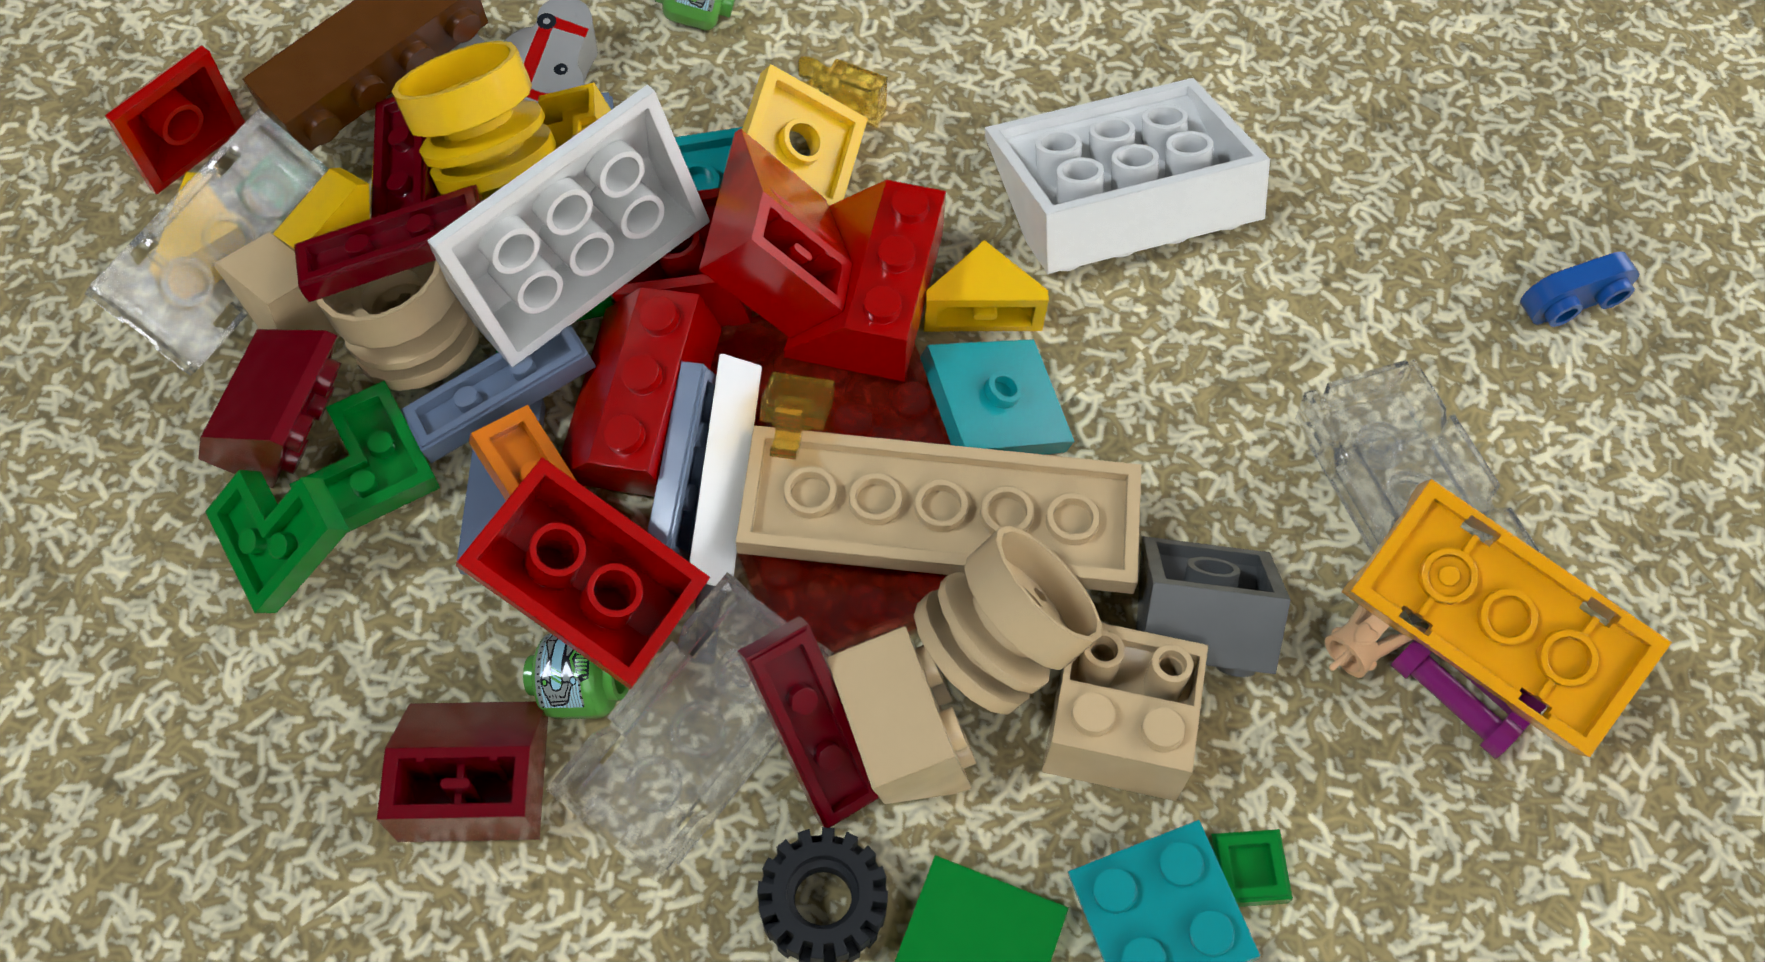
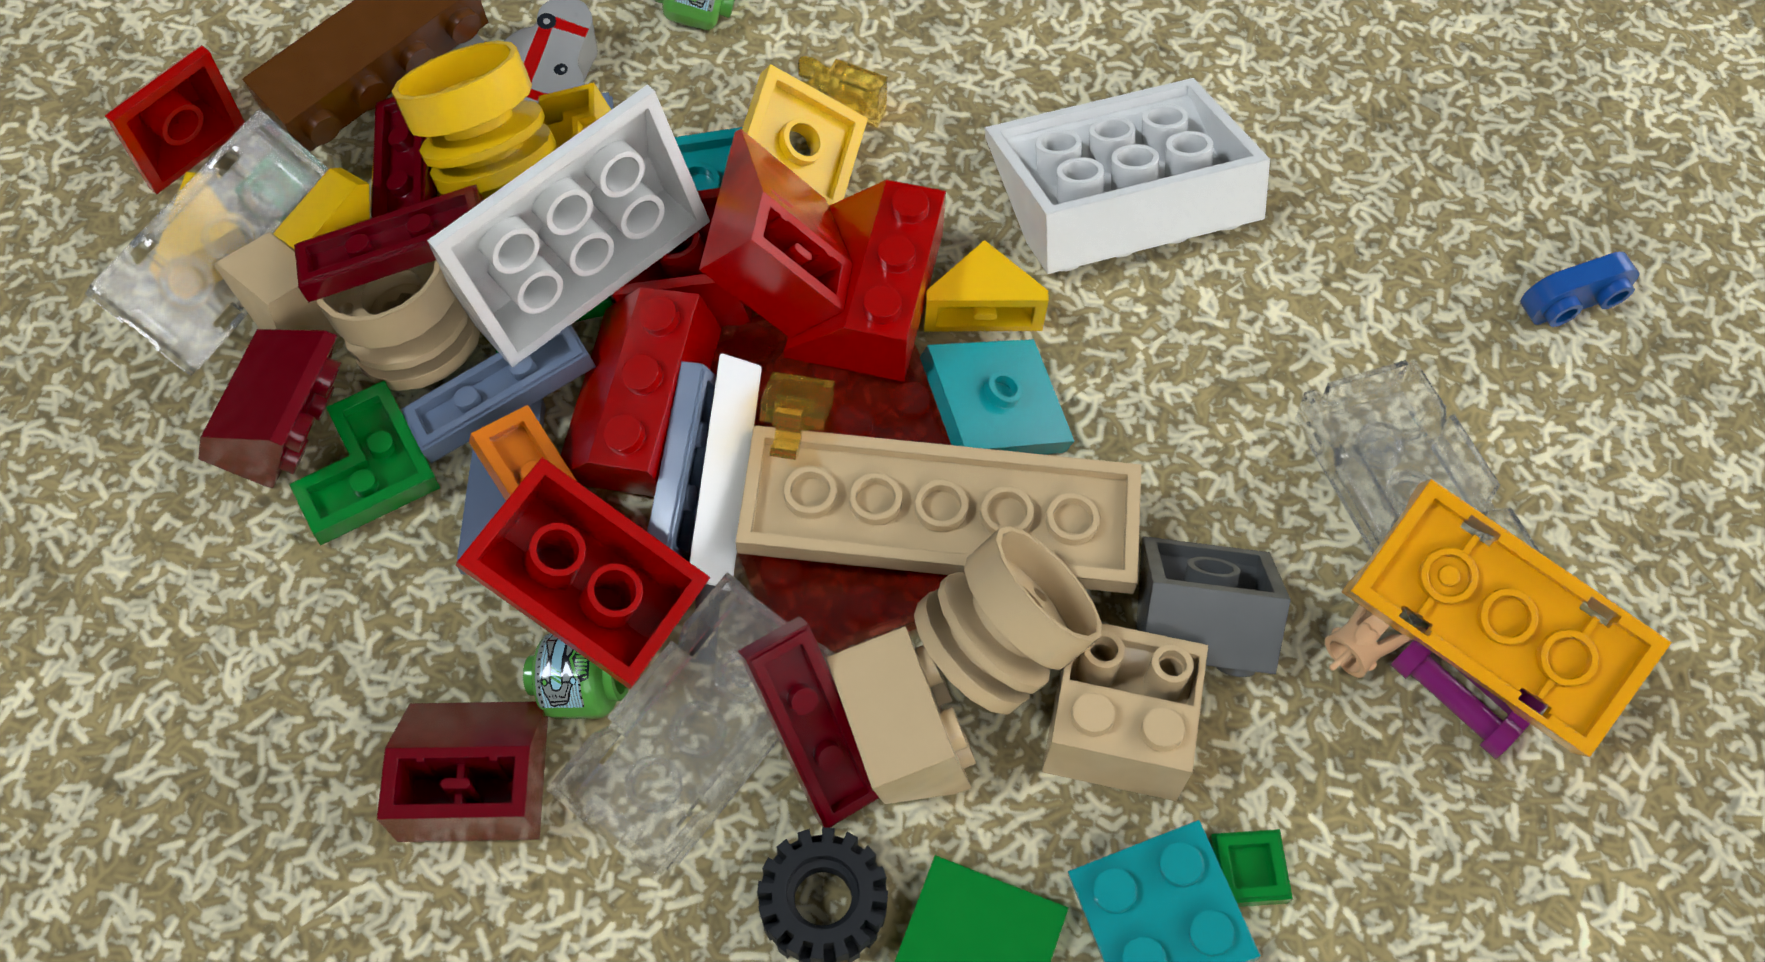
green plate [205,470,350,613] -> none

